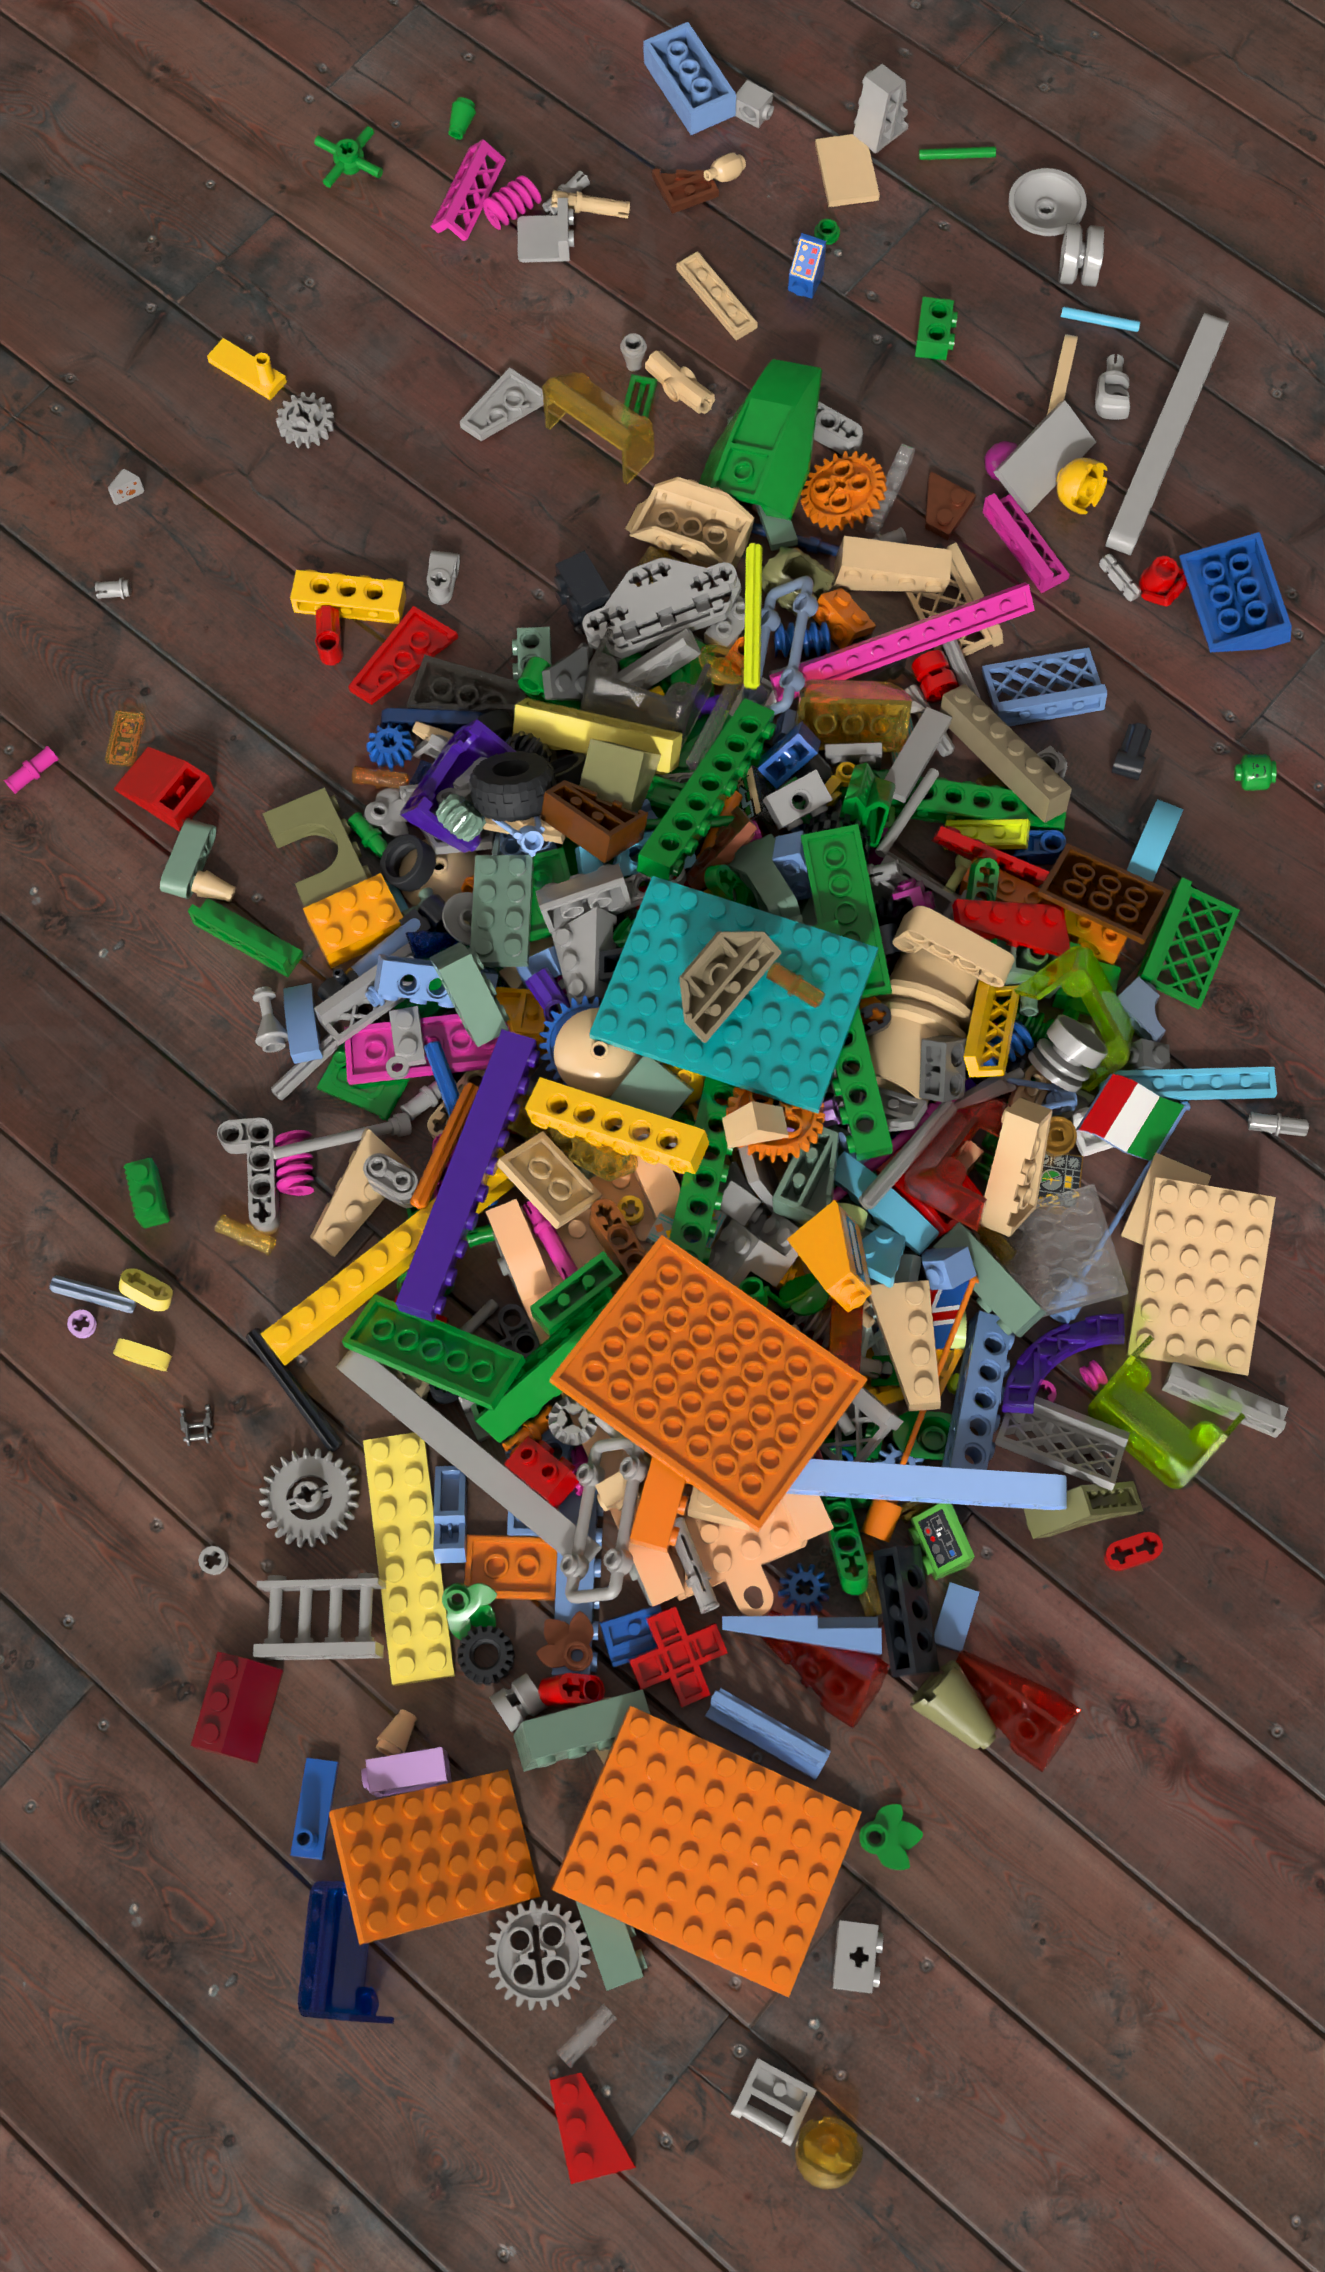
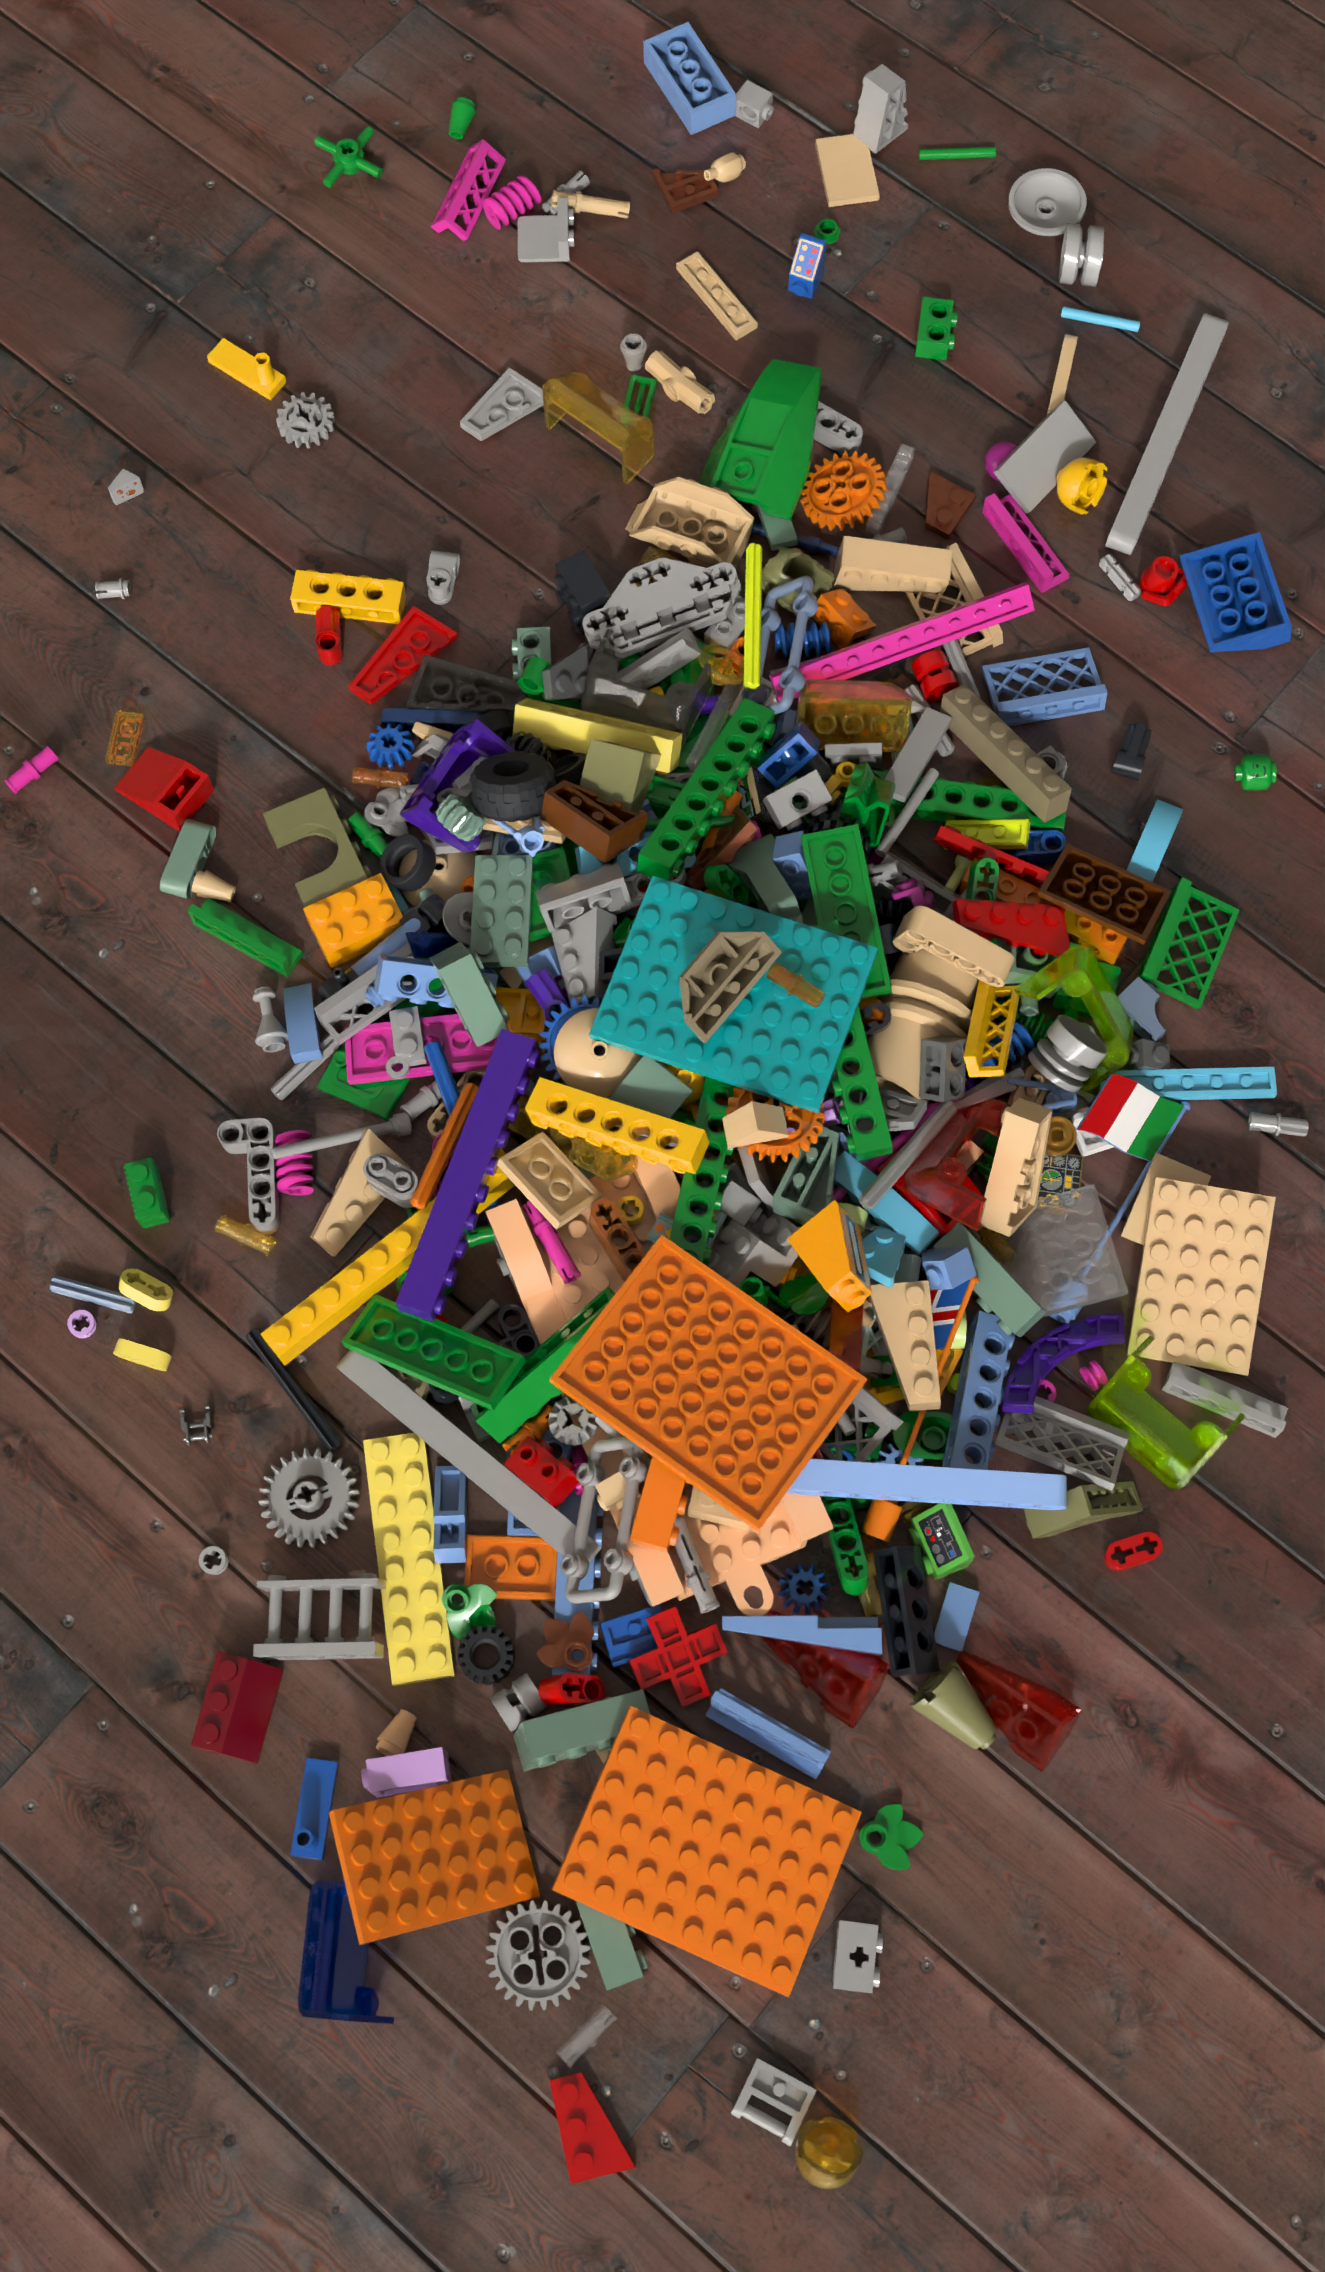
green brick [530,1251,623,1337] -> none
light grey piece [1095,354,1130,419] -> none

